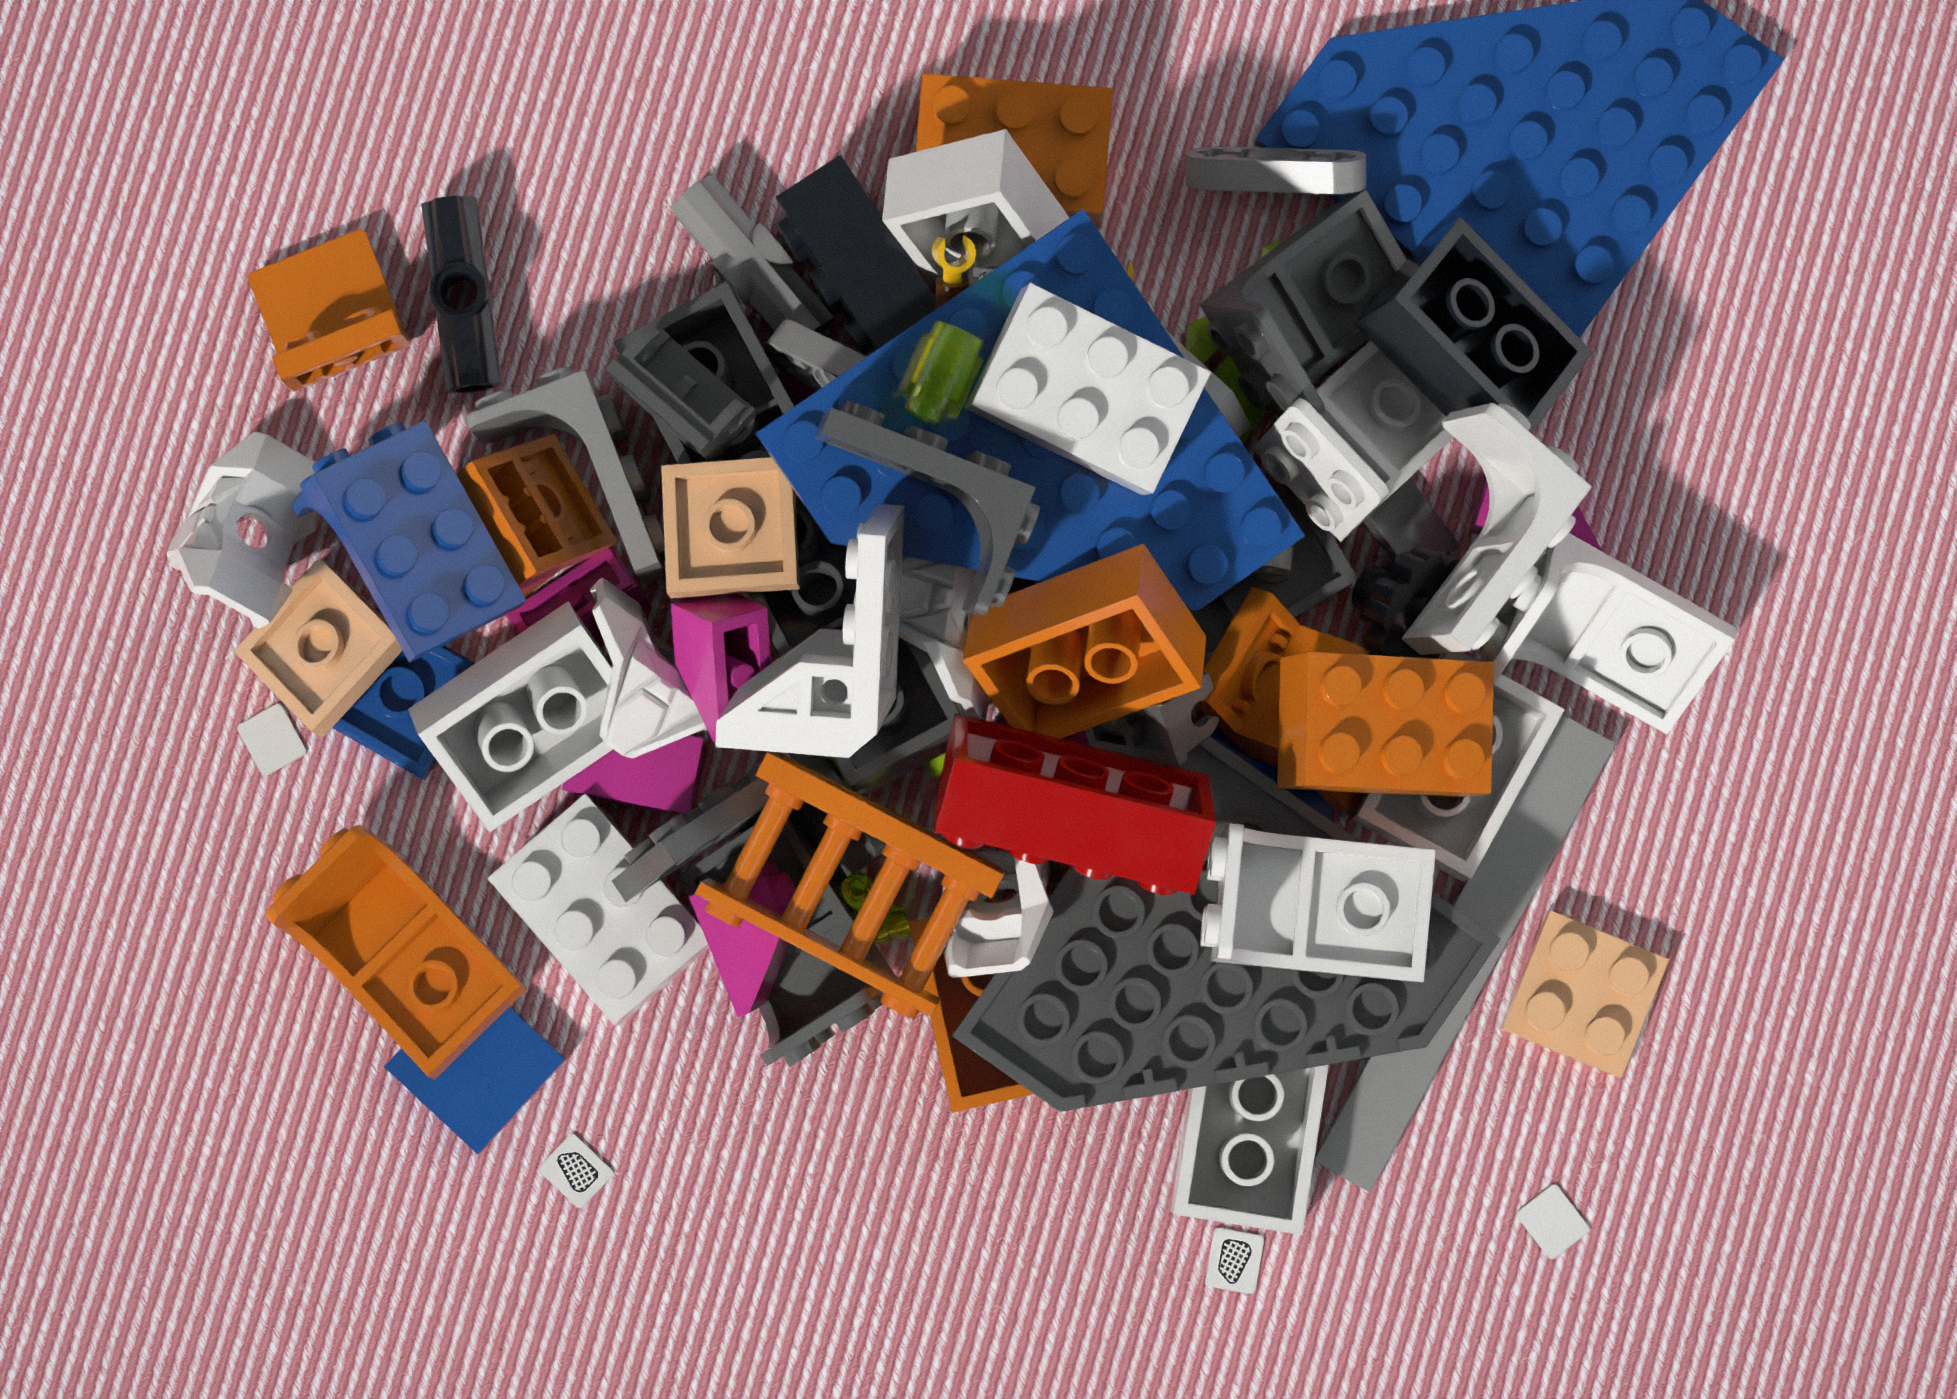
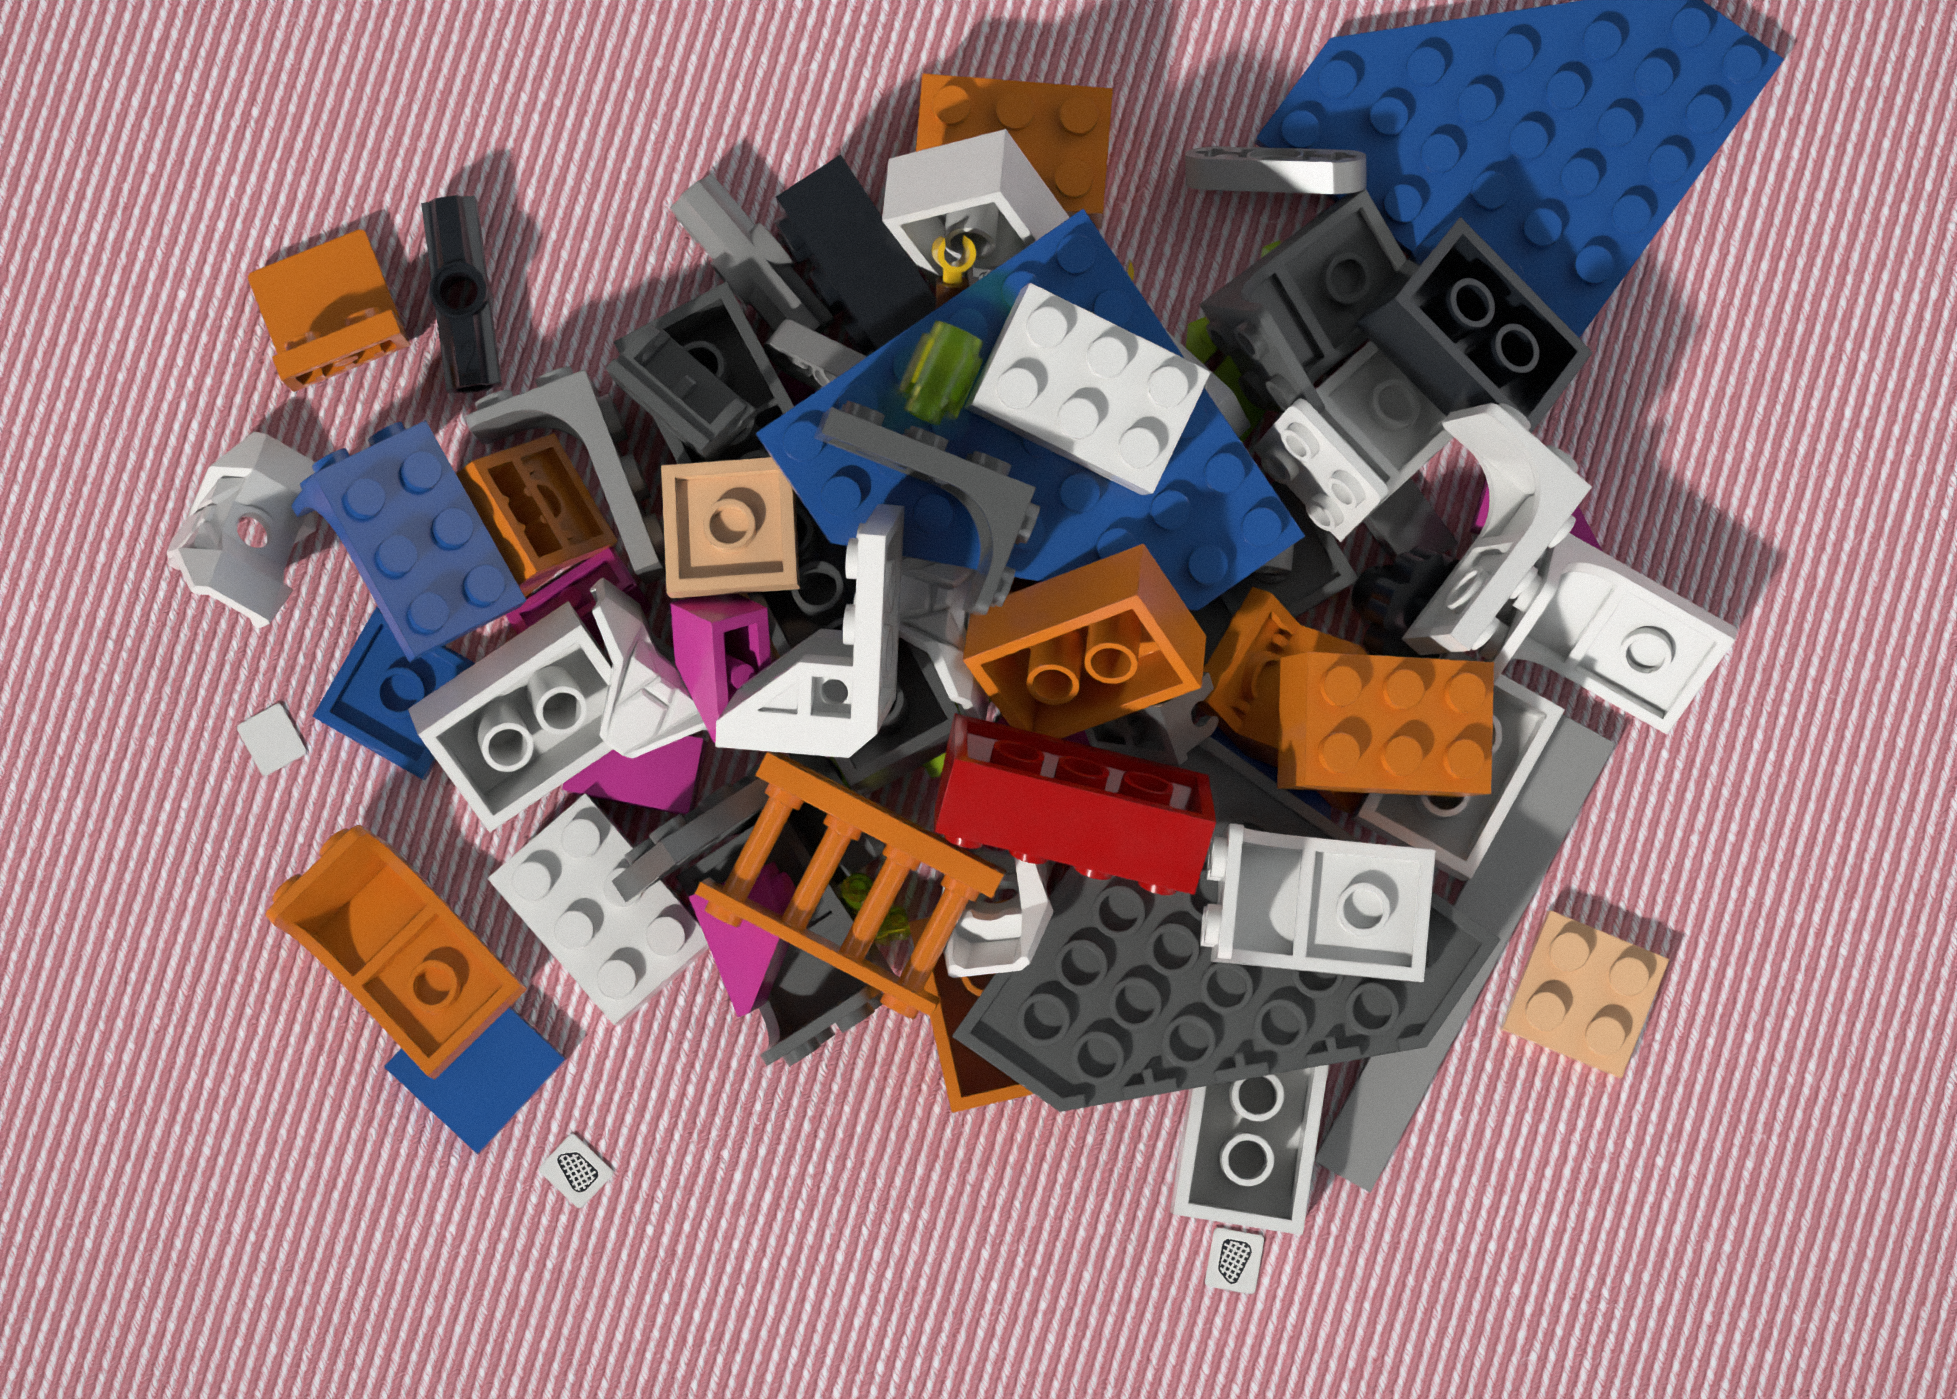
light nougat plate [234,557,403,738] -> none
white sticker [1517,1184,1590,1259] -> none

